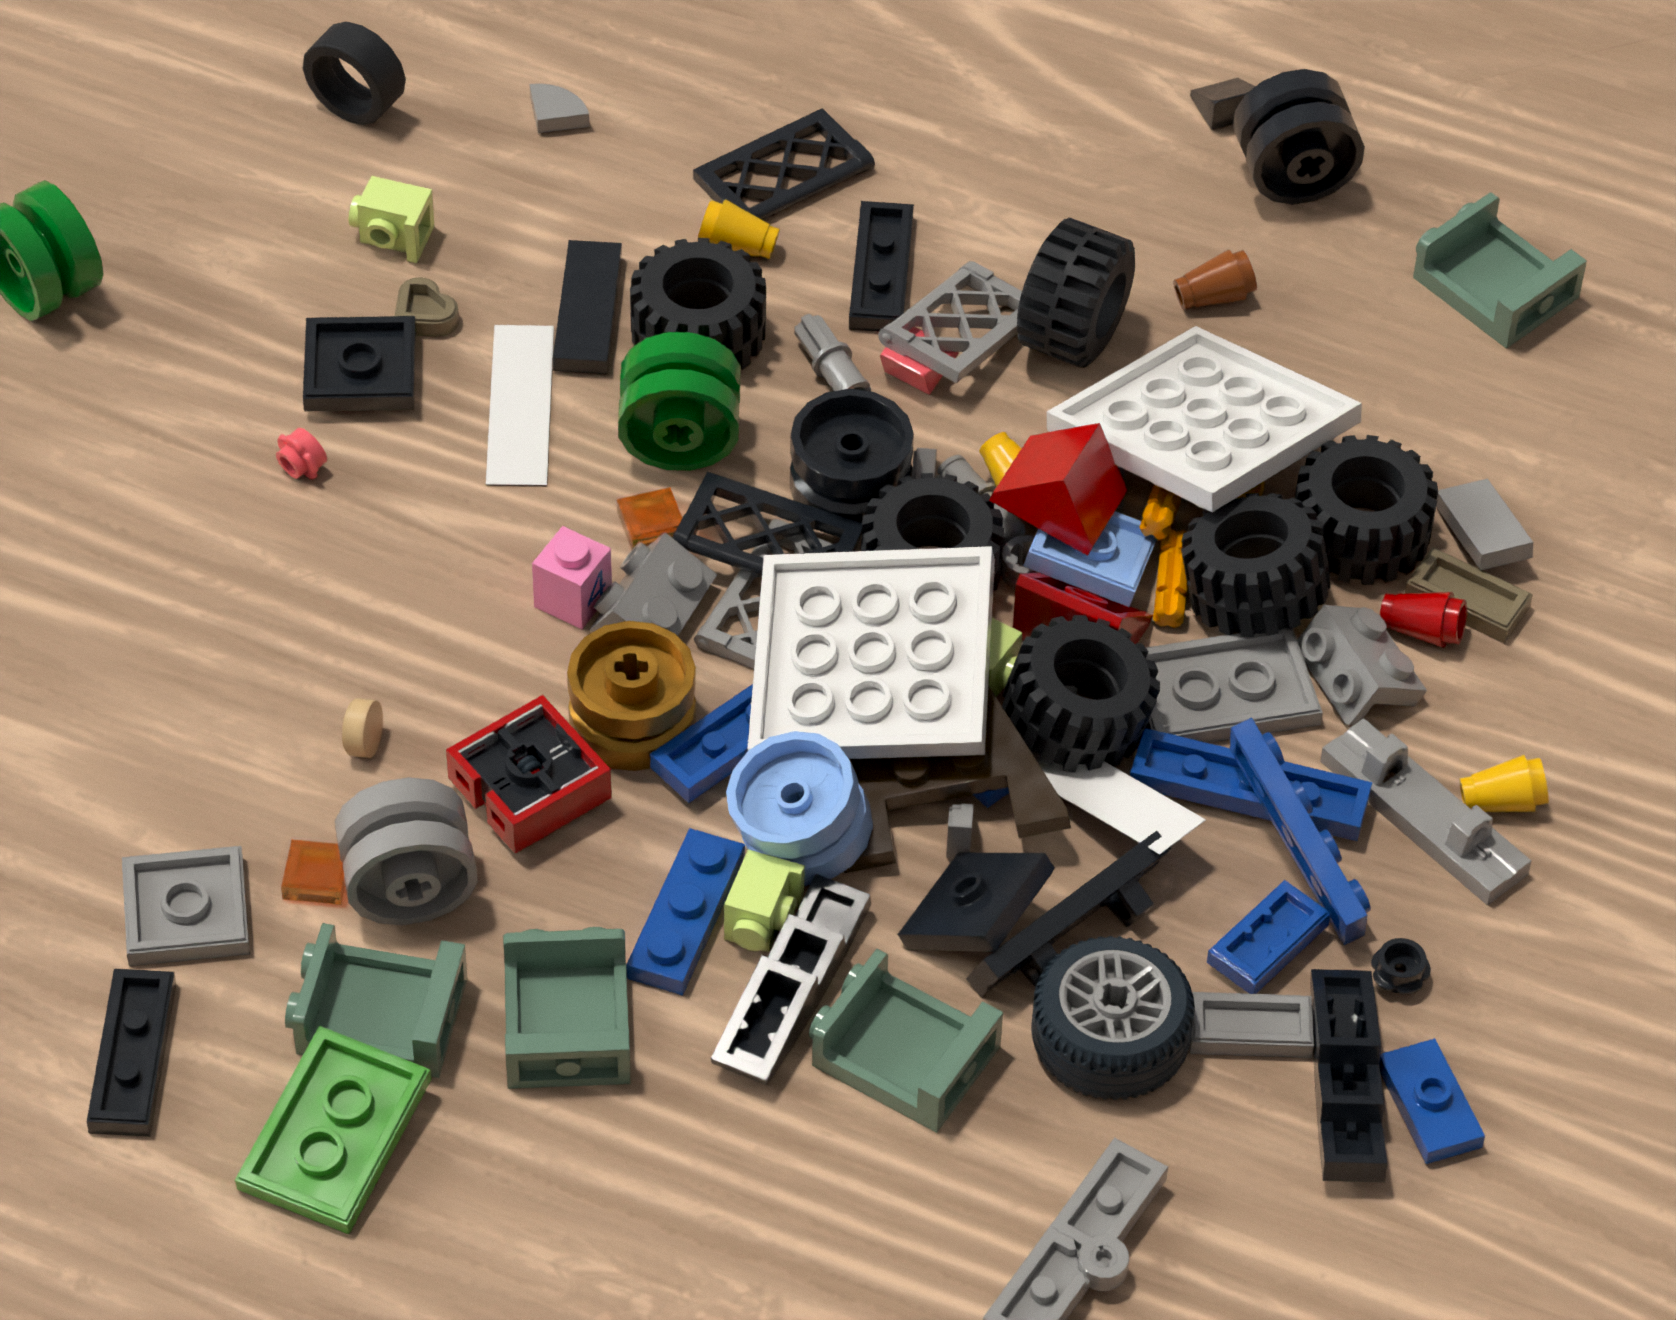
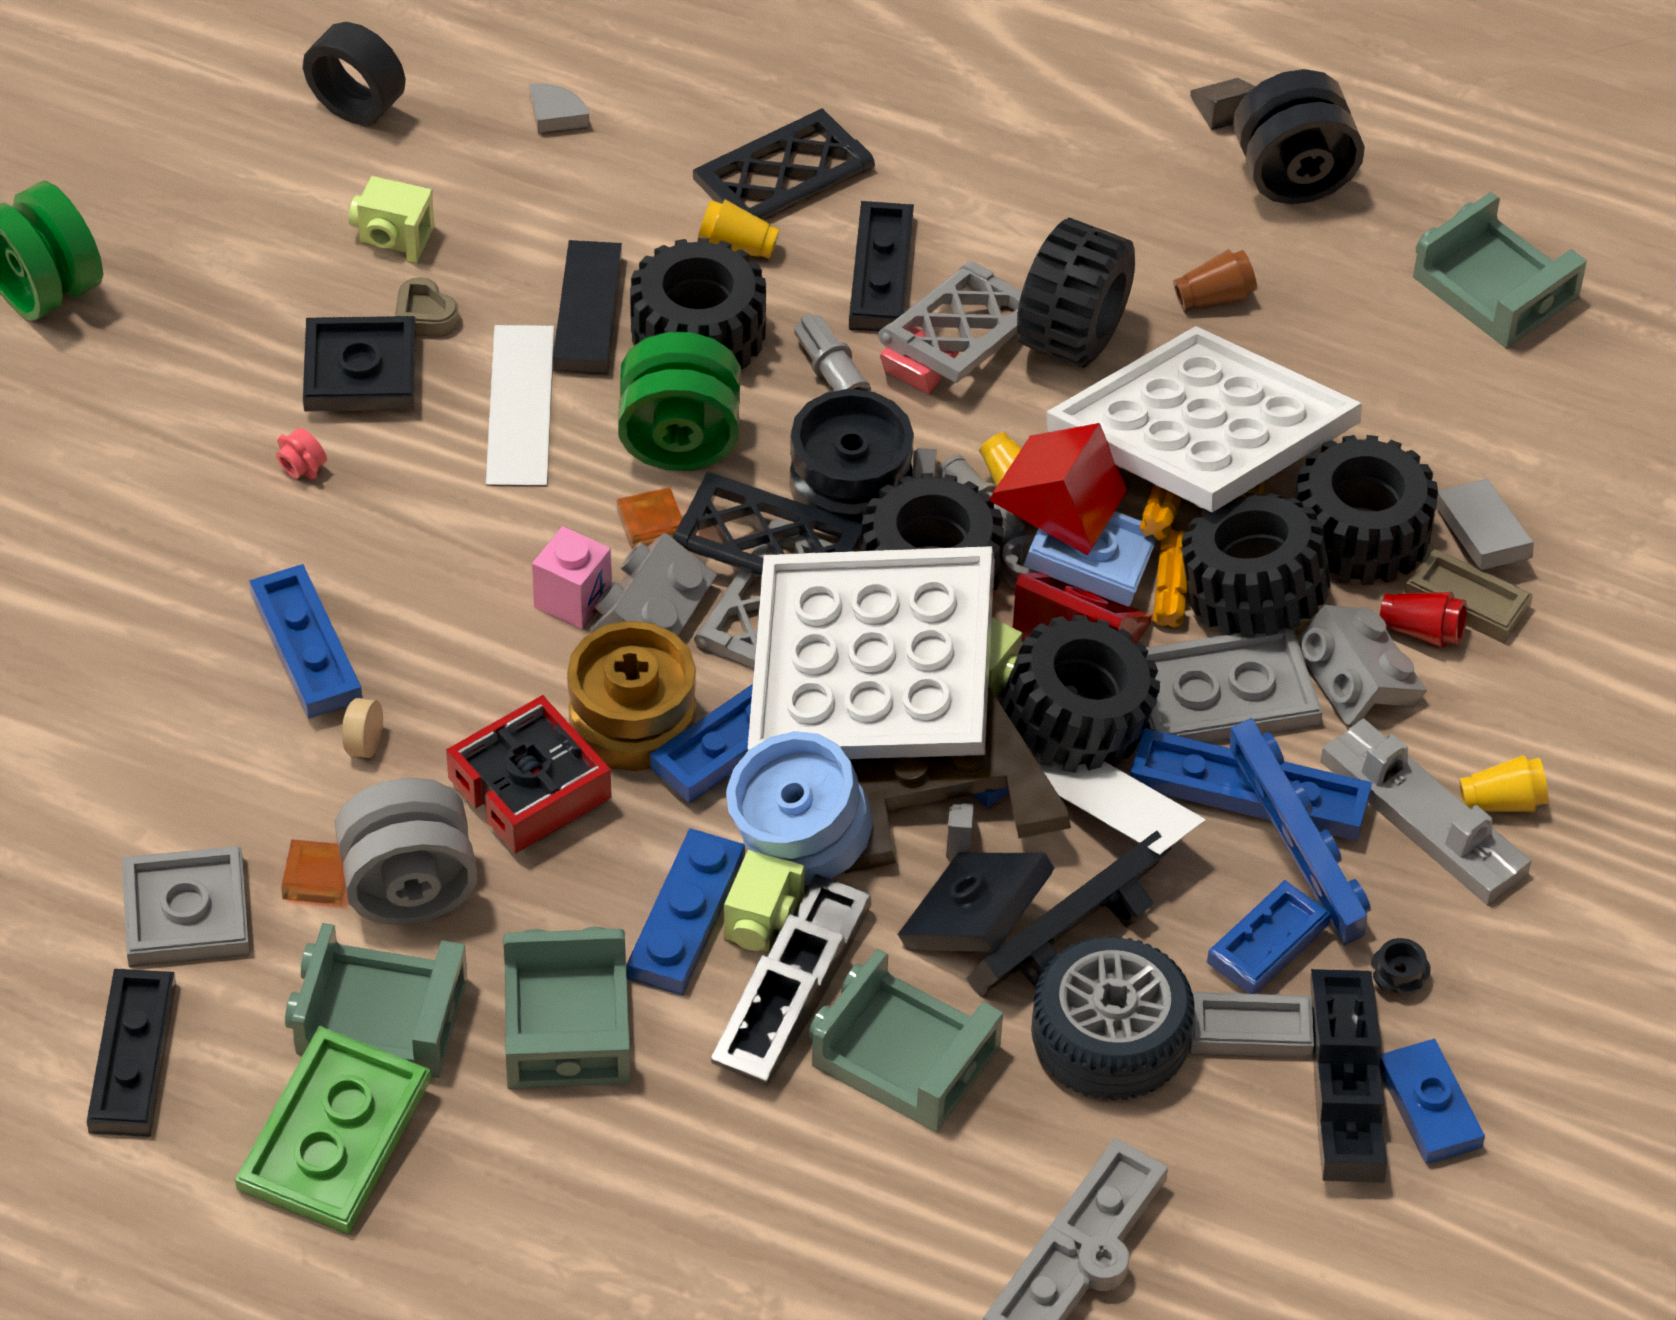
none -> blue plate [249,564,363,719]

